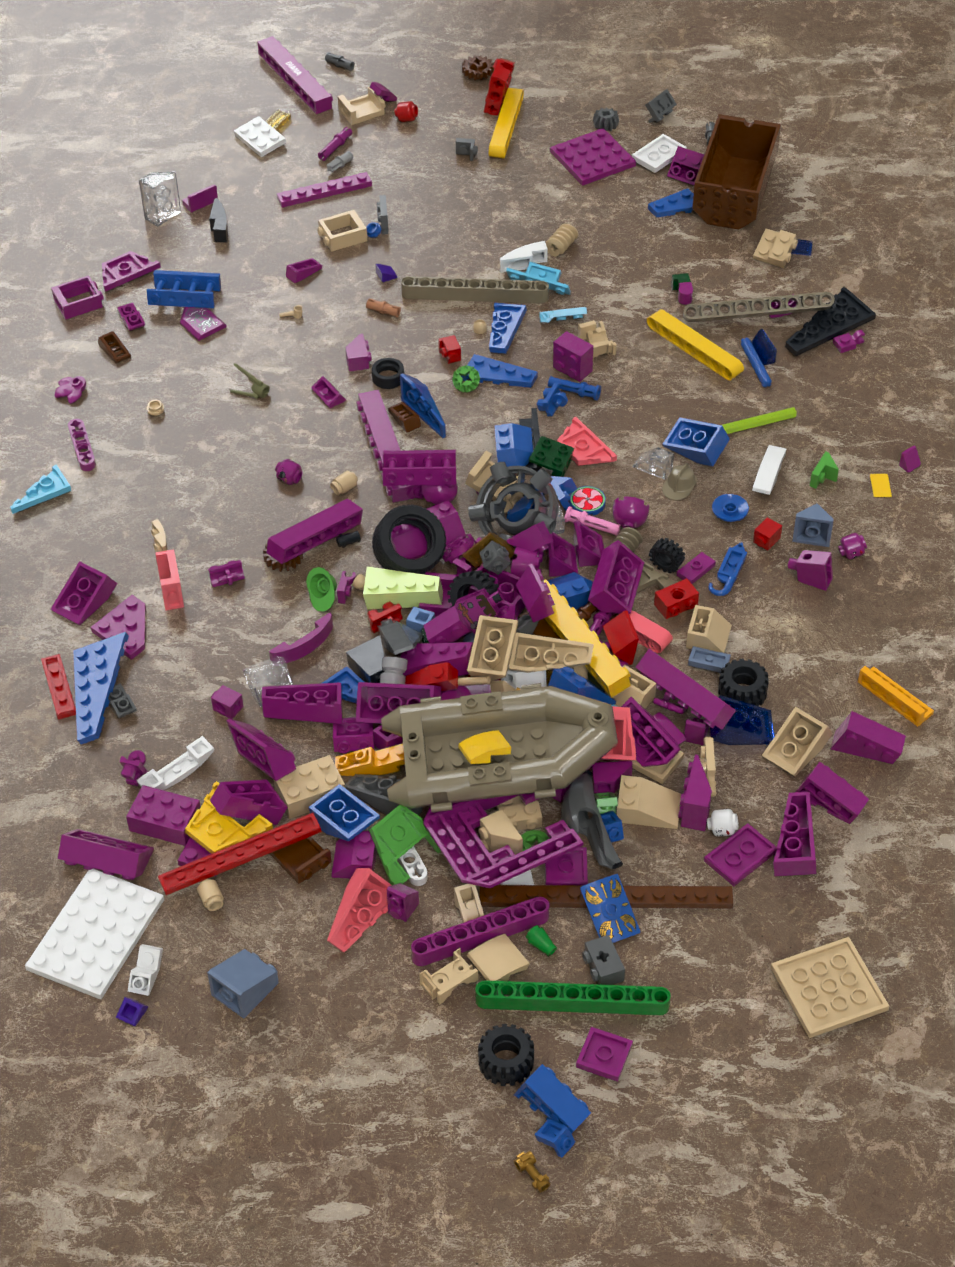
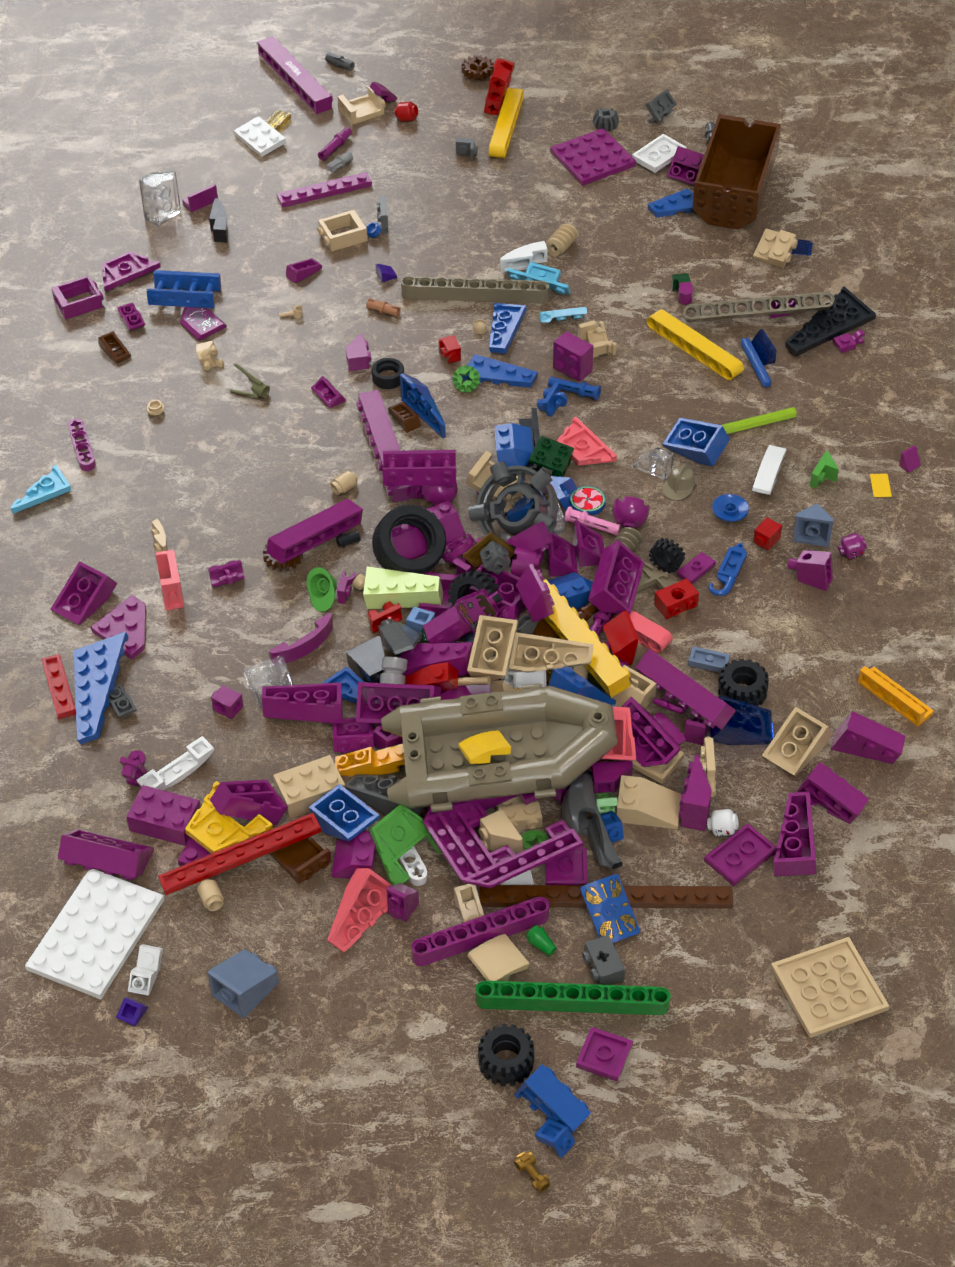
magenta plate [54,376,86,404] -> none
magenta slope [226,719,296,781] -> none
magenta head [275,459,303,485] -> none
tan piece [419,948,478,1005] -> none
tan slope [686,605,732,653] -> none
none -> tan piece [196,341,224,370]

